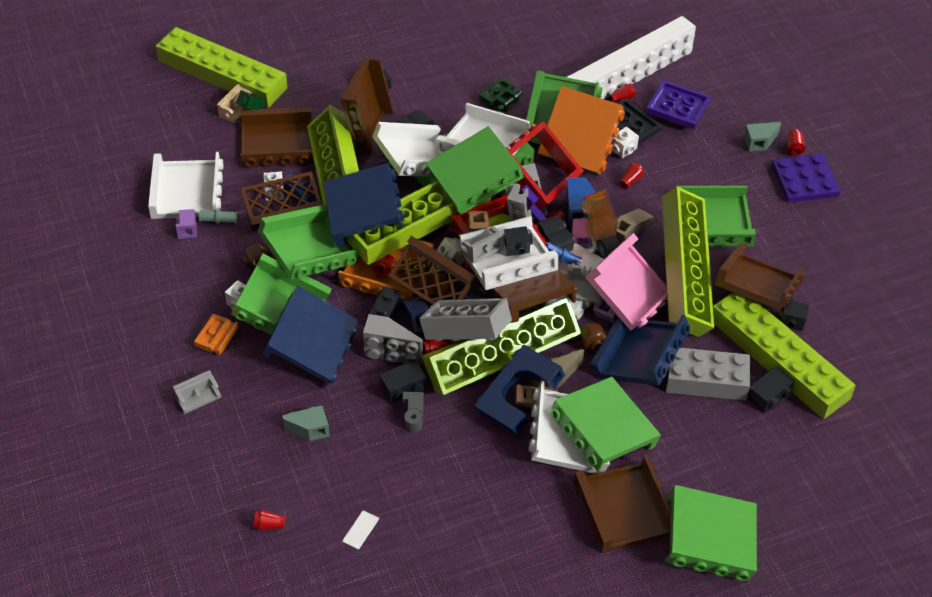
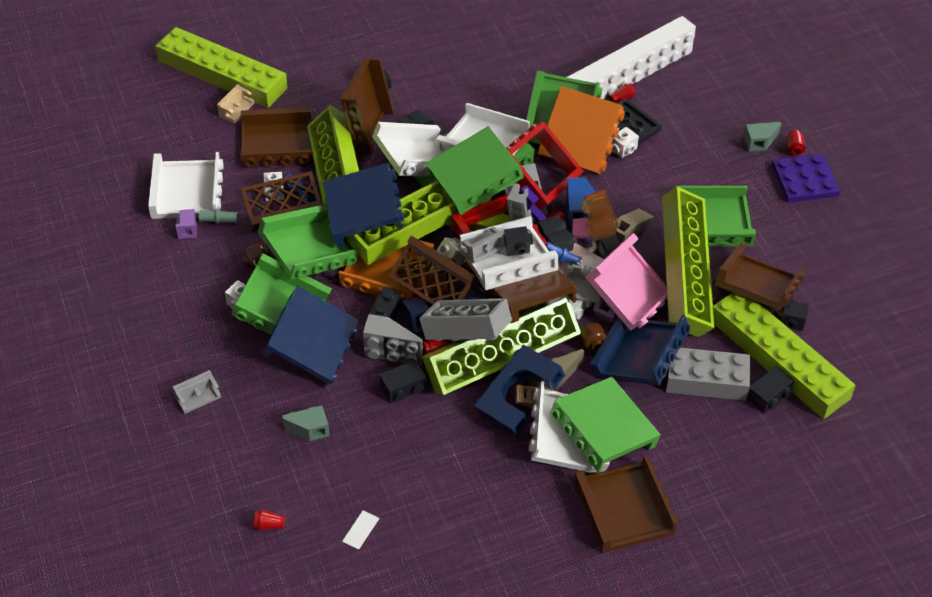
orange plate [194,314,239,356] -> none
dark green brick [236,90,266,110] -> none
red cone [373,254,395,278] -> none
dark grey leg [403,392,424,433] -> none
medium nougat slope [468,211,489,229] -> none
dark green plate [479,77,523,112] -> none
red cone [620,163,644,189] -> none
dark purple plate [645,80,711,130] -> none
bright green panel [665,485,757,581] -> none

